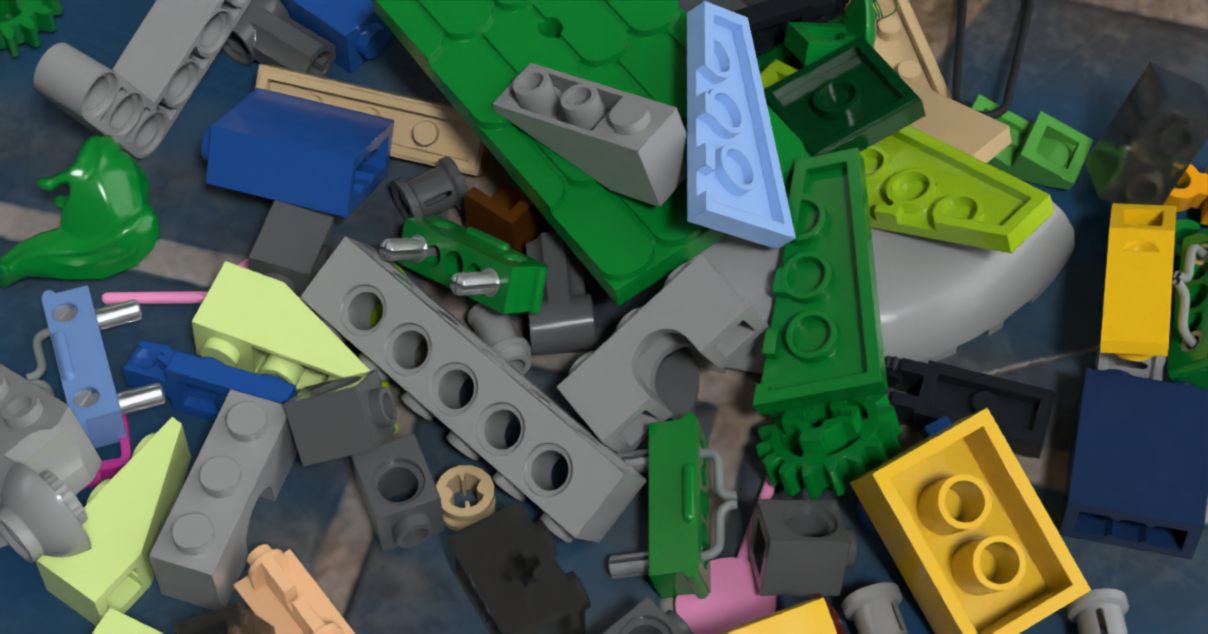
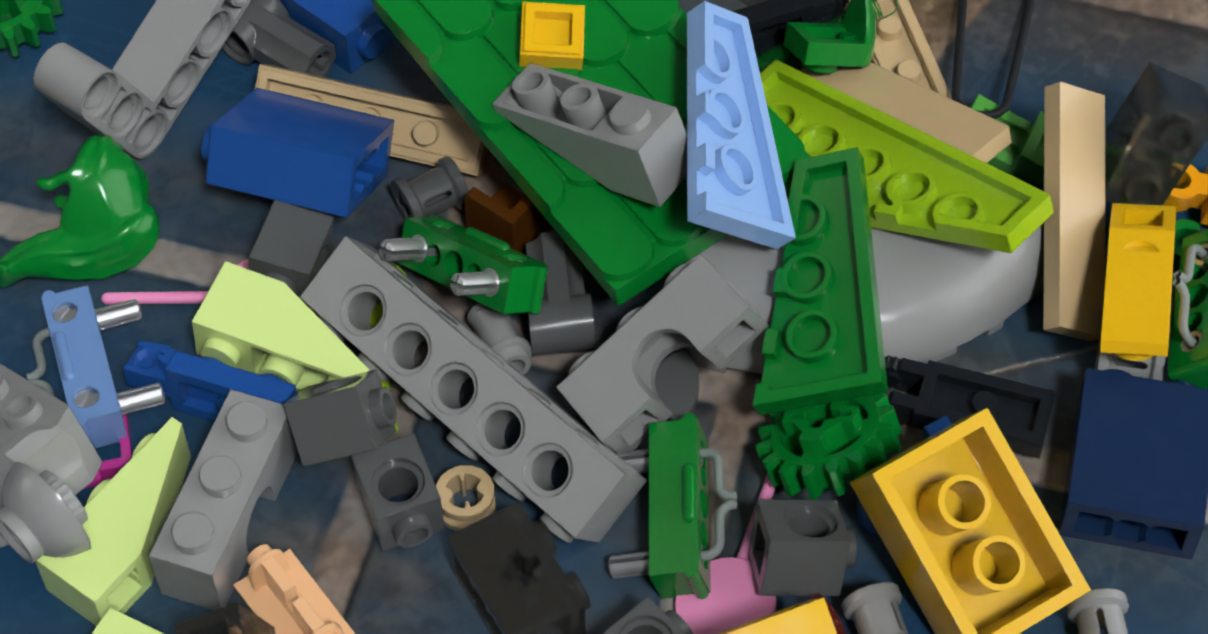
dark green tile [764,36,926,157] -> none
none -> yellow tile [519,2,585,70]
none -> tan tile [1043,82,1105,341]

